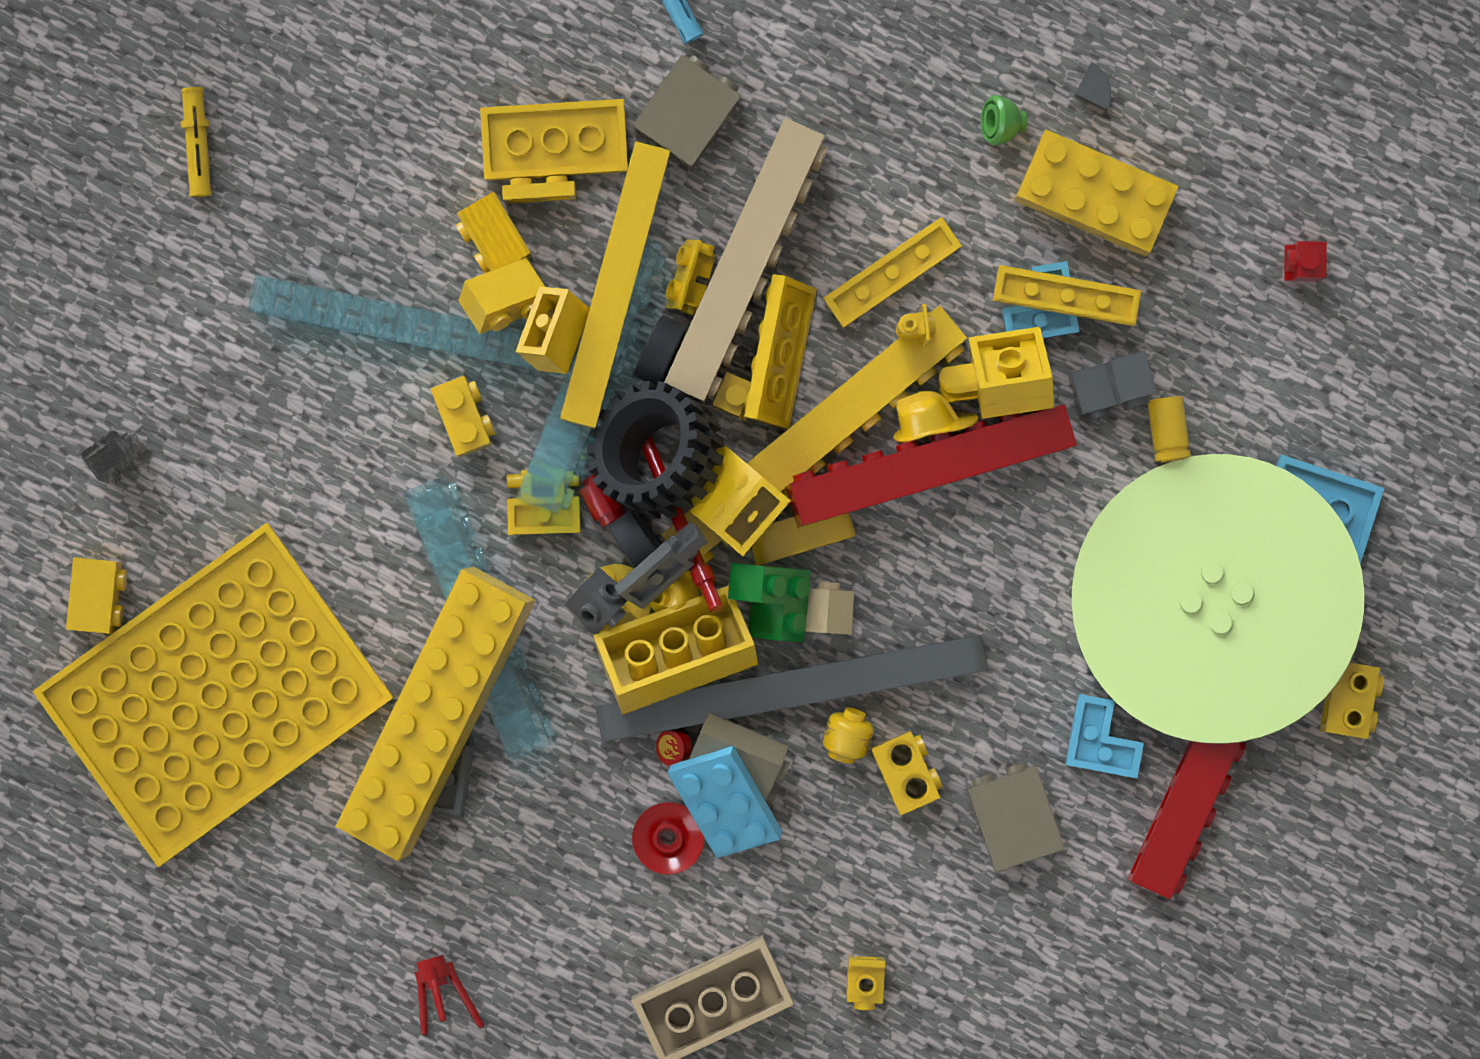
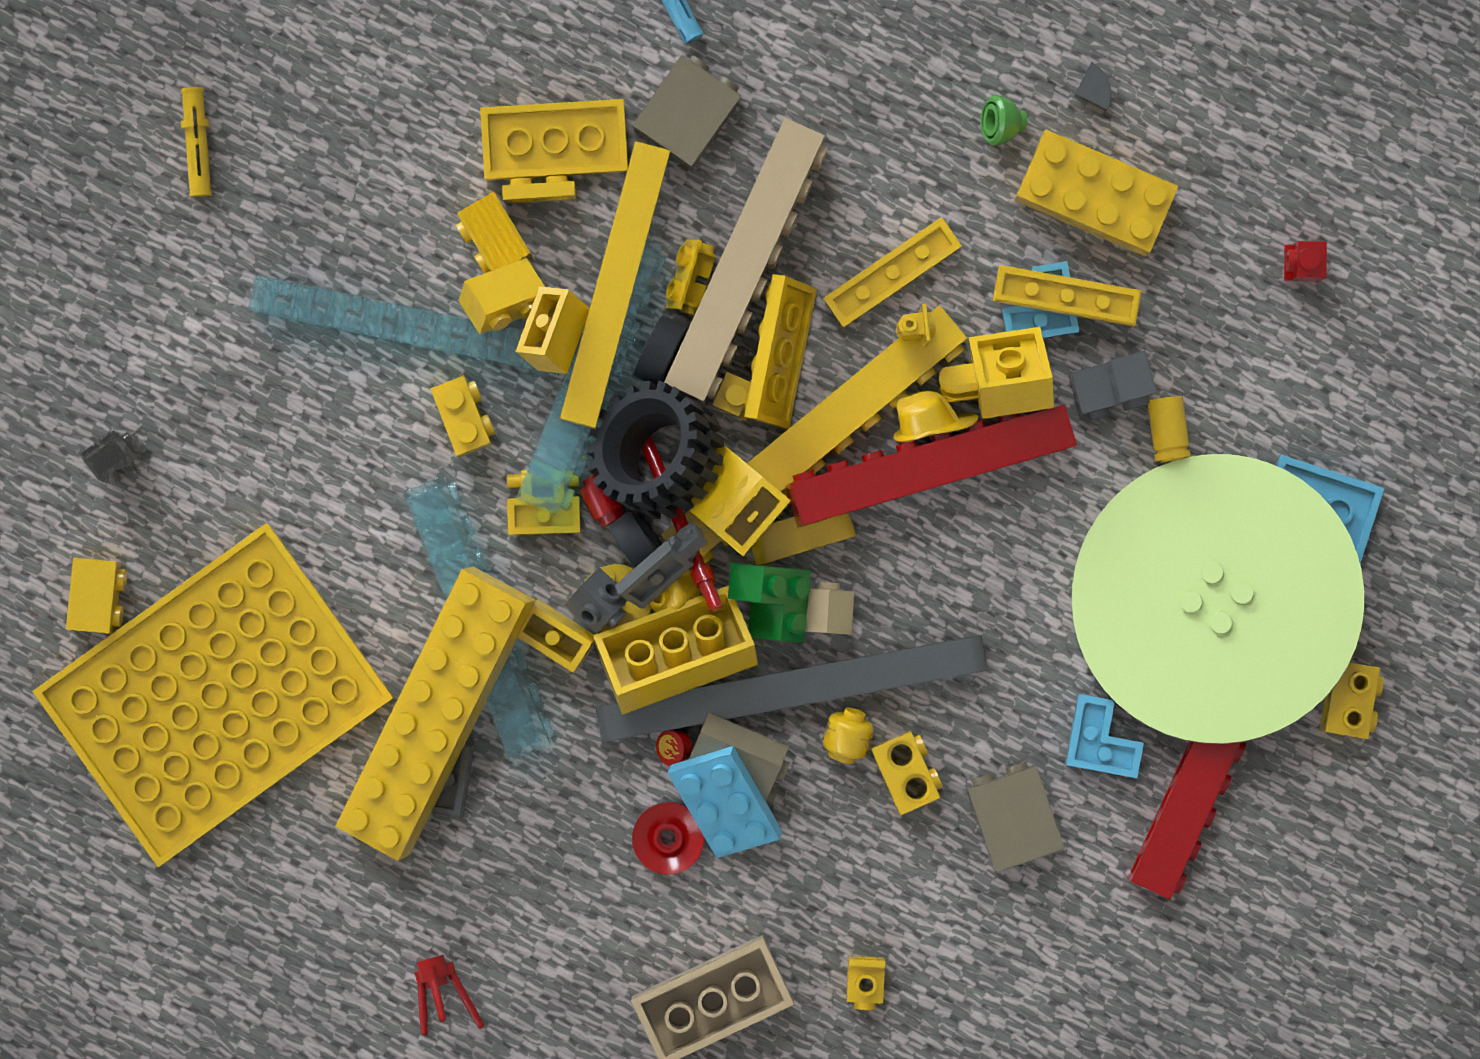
none -> yellow brick [518,599,595,673]

